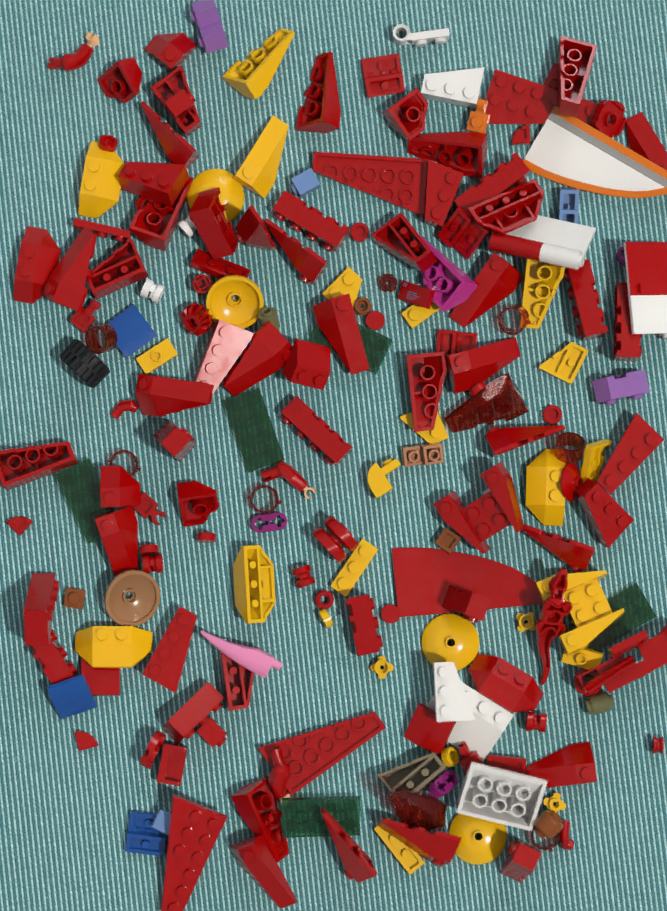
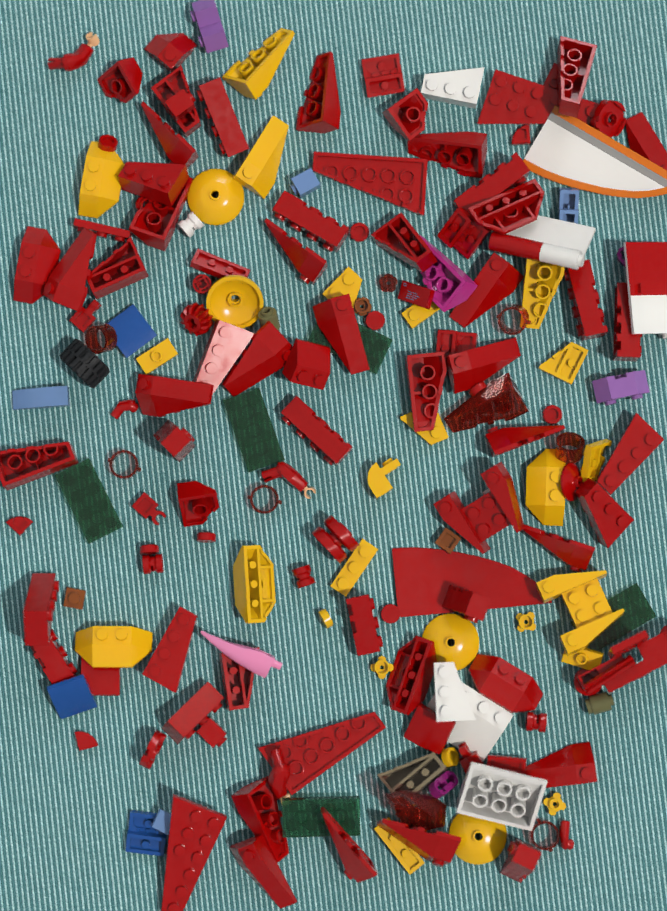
red wedge [95,505,138,577] -> none
red slope [100,465,141,507] -> none
medium nougat dish [104,570,160,626] -> none
white wheel [140,279,165,304] -> none
red panel [157,743,188,786] -> none
red wedge [189,187,238,260] -> none
red wedge [235,205,276,251] -> none
magenta beam [251,513,288,533] -> none
red plate [315,590,334,609] -> none
white plate [392,24,450,47] -> none
nougat slope [401,443,444,467] -> none
red wedge [424,159,464,230] -> none
orange plate [466,99,490,134] -> none
dark orange head [534,810,563,839] -> none
red animal [535,568,572,685] -> none
red bush [652,736,664,754] -> none
none -> medium blue slope [12,386,70,410]
none -> red wedge [197,77,249,157]
none -> red wedge [386,636,437,715]

